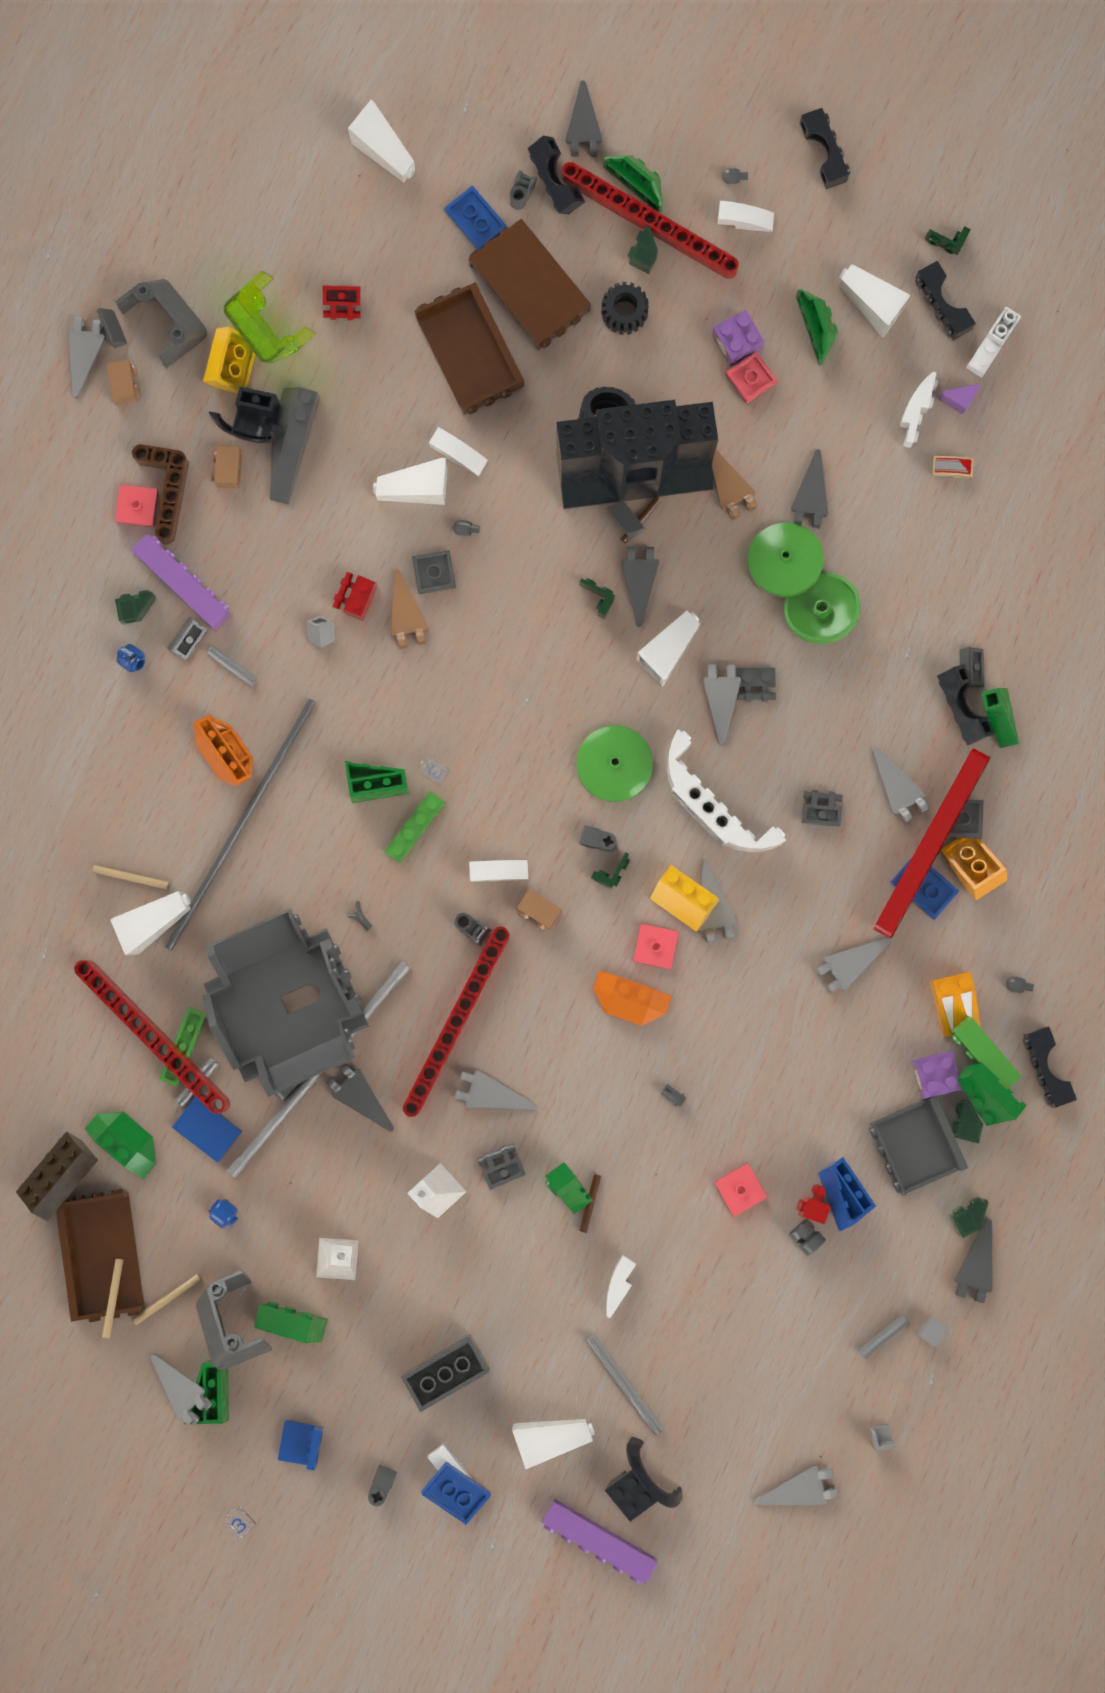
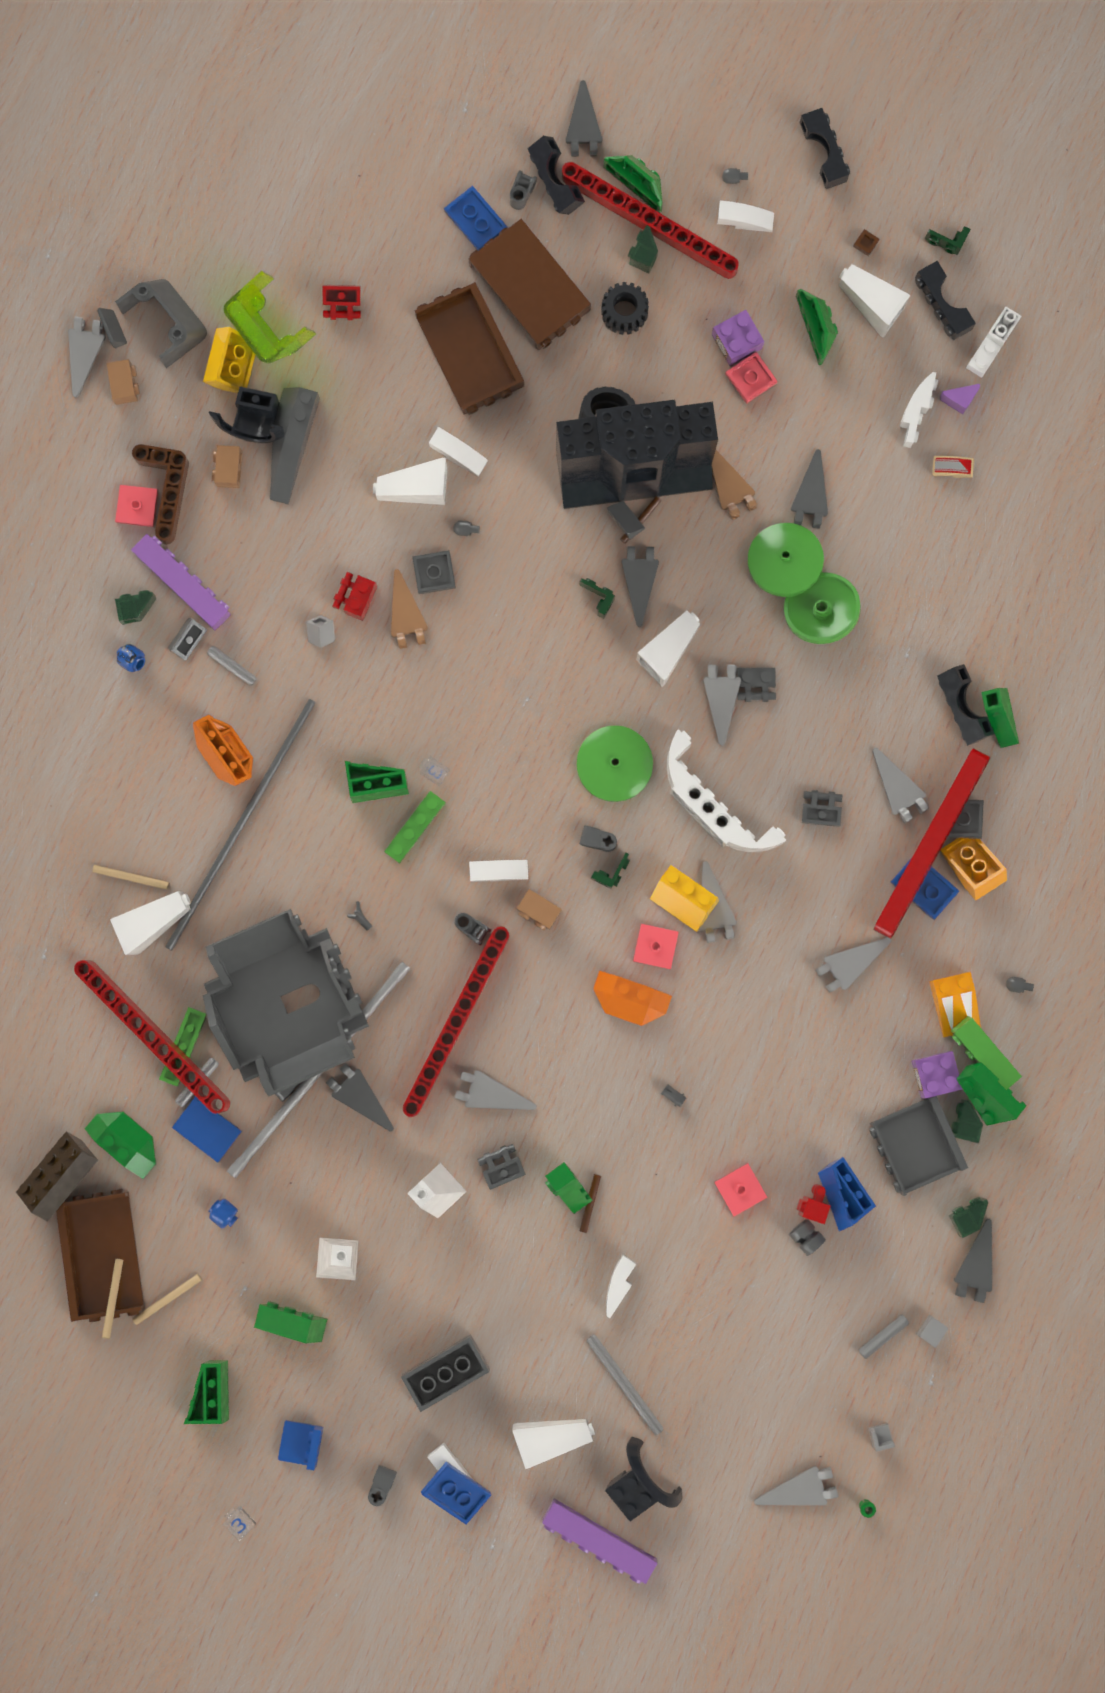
light grey flag [151,1355,212,1425] -> none
dark grey windscreen [196,1270,272,1370] -> none
white slope [348,100,415,183] -> none
dark grey slope [960,647,984,687] -> none
black arch [1023,1026,1077,1108] -> none
none -> reddish brown plate [853,229,880,257]
none -> green pin [859,1499,876,1518]

